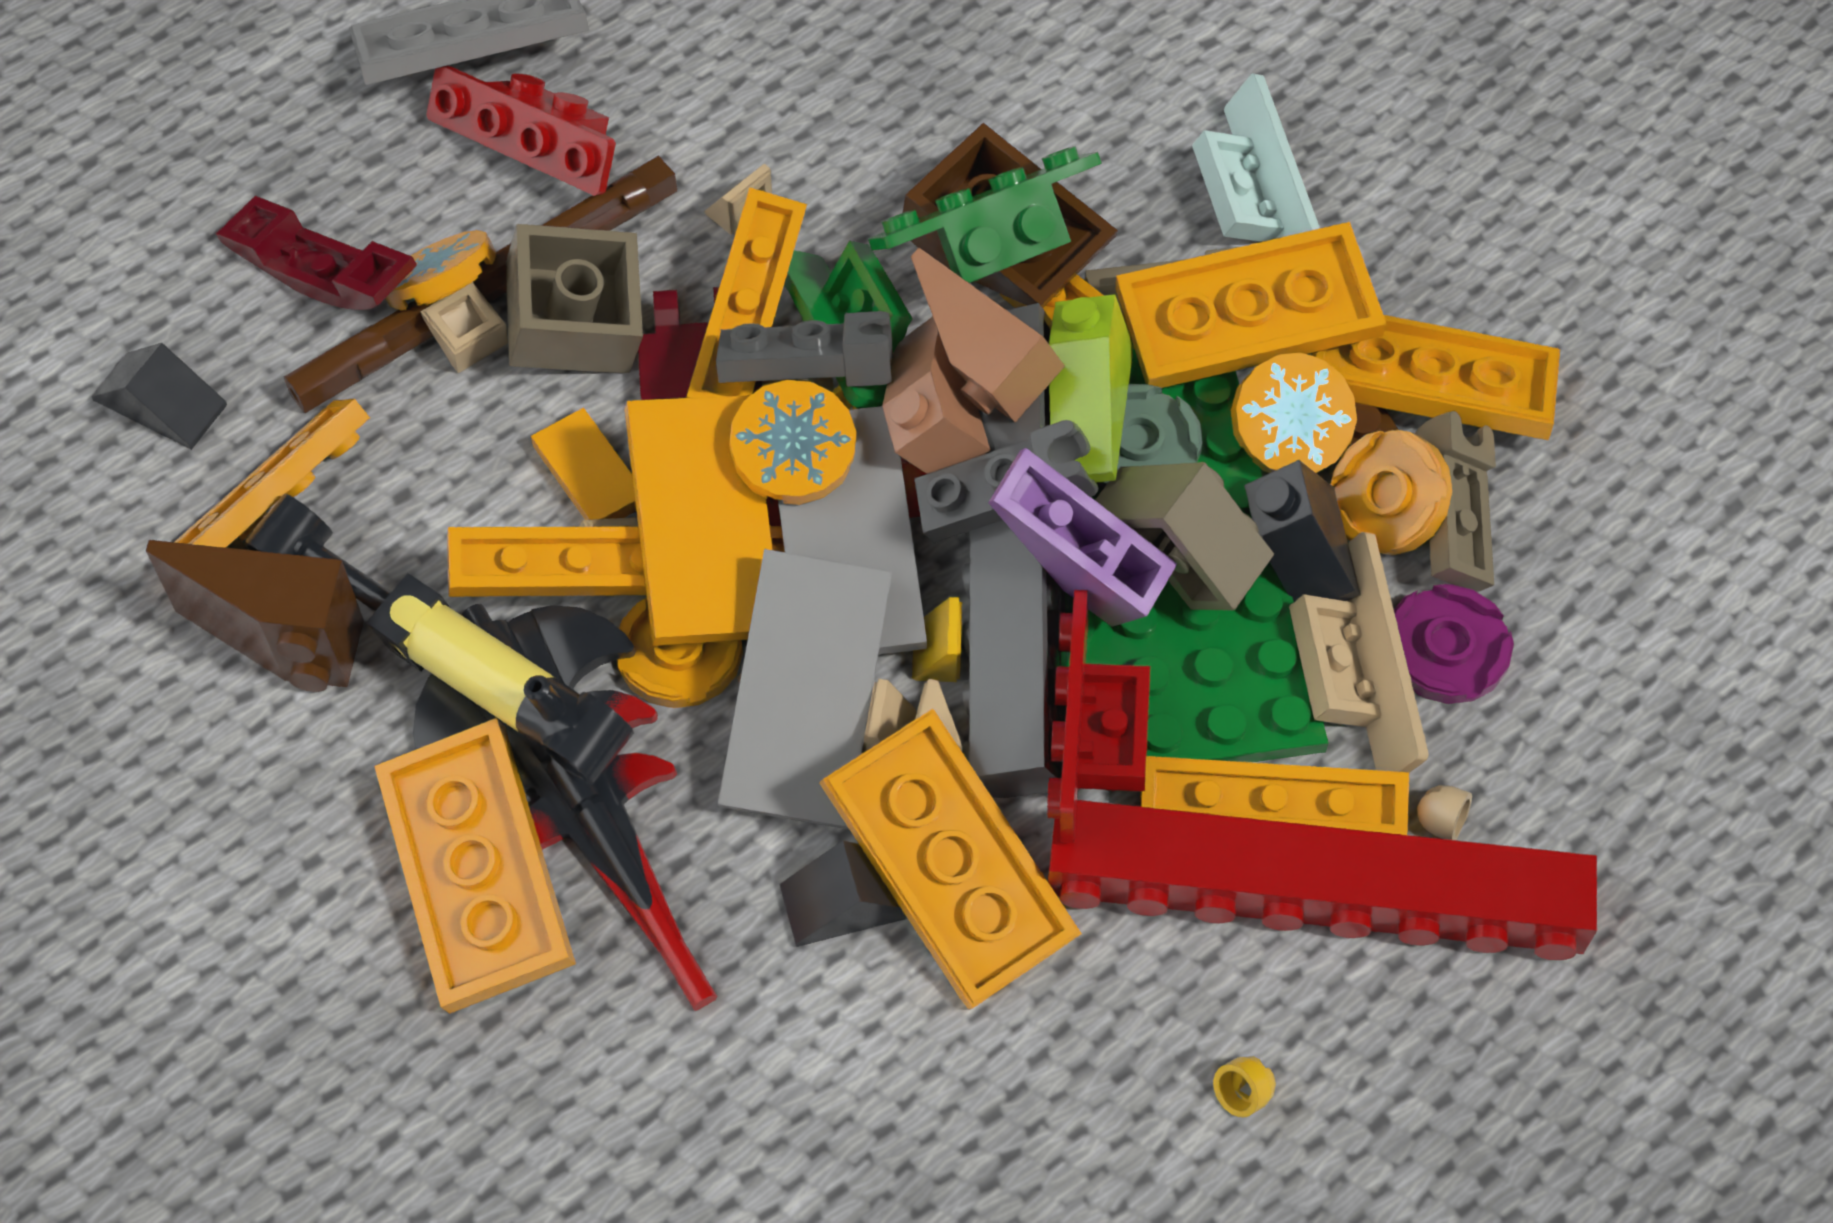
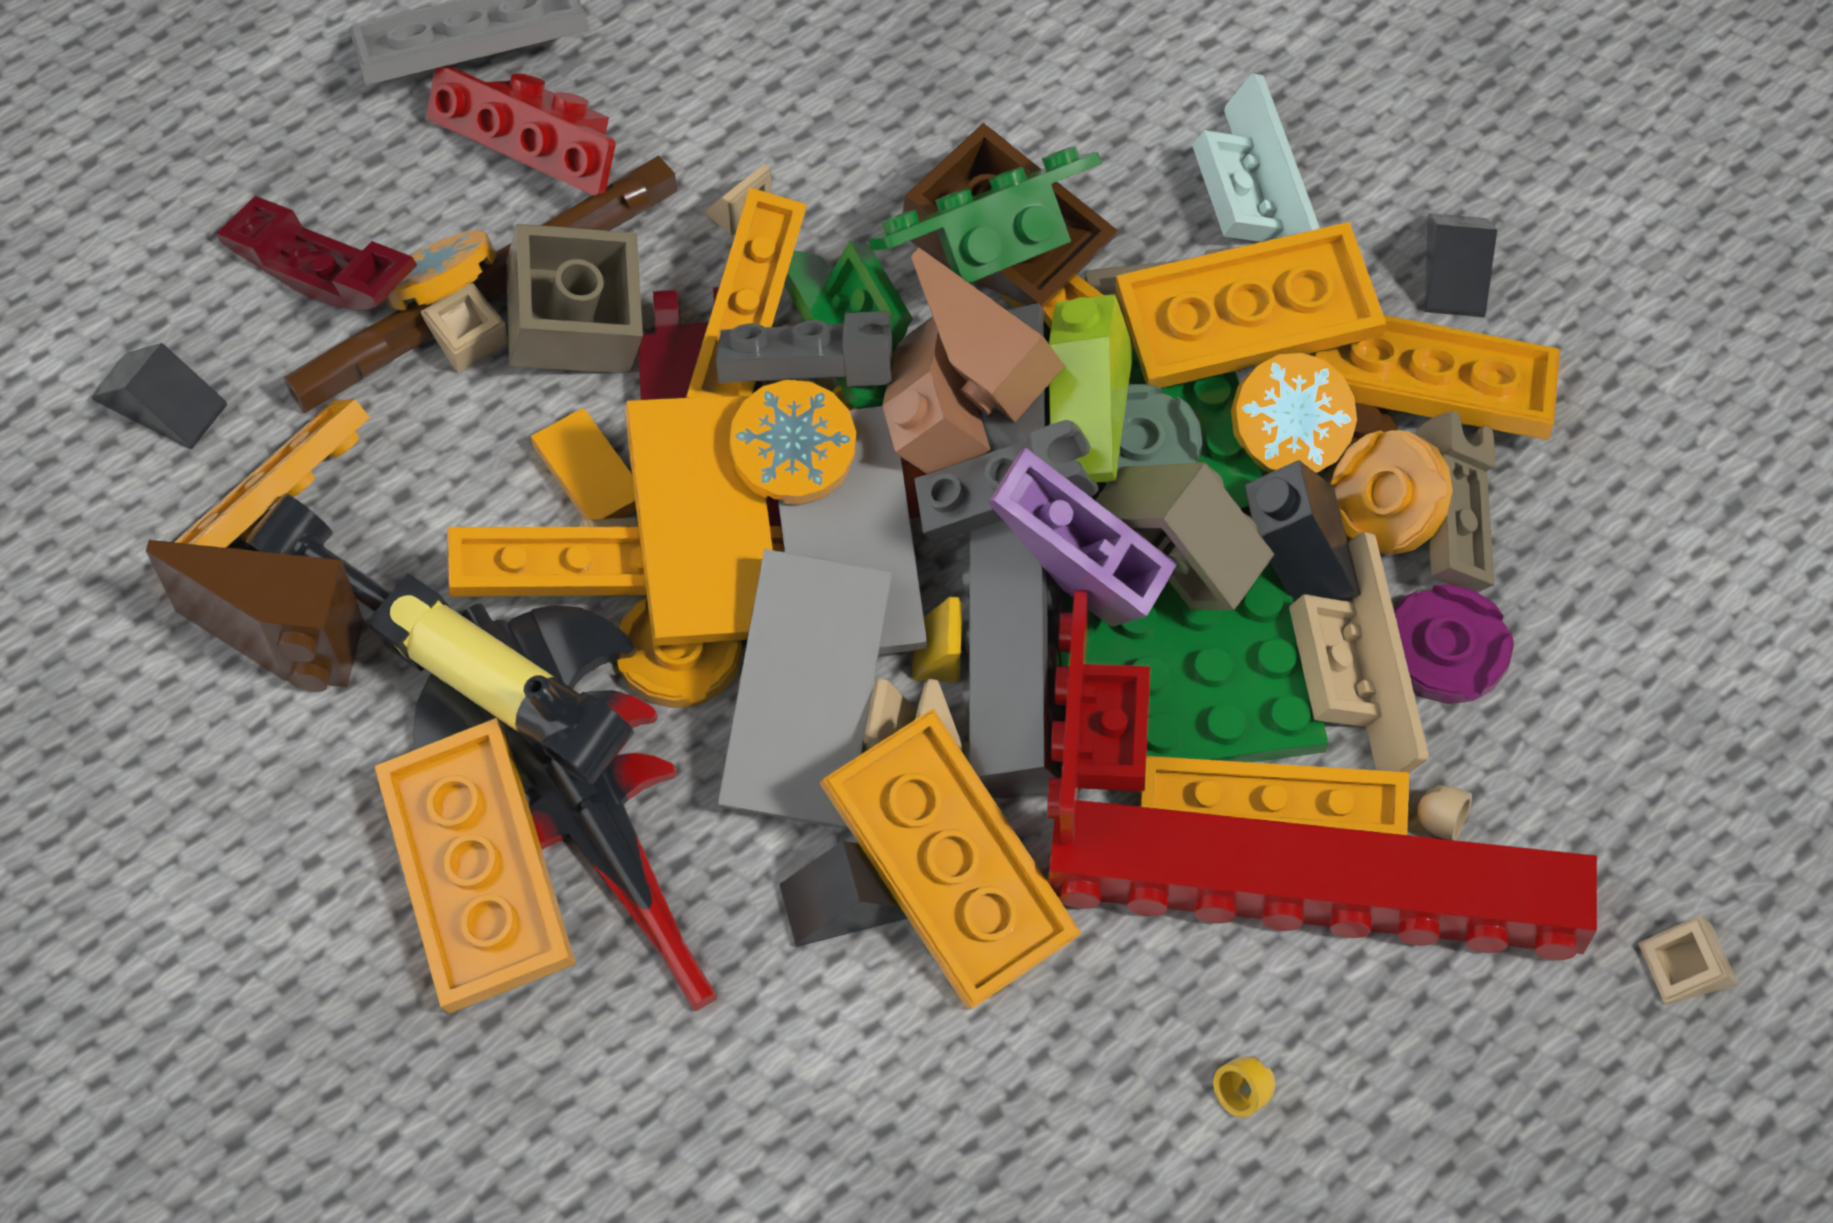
none -> black slope [1425,213,1497,318]
none -> tan slope [1638,915,1738,1005]

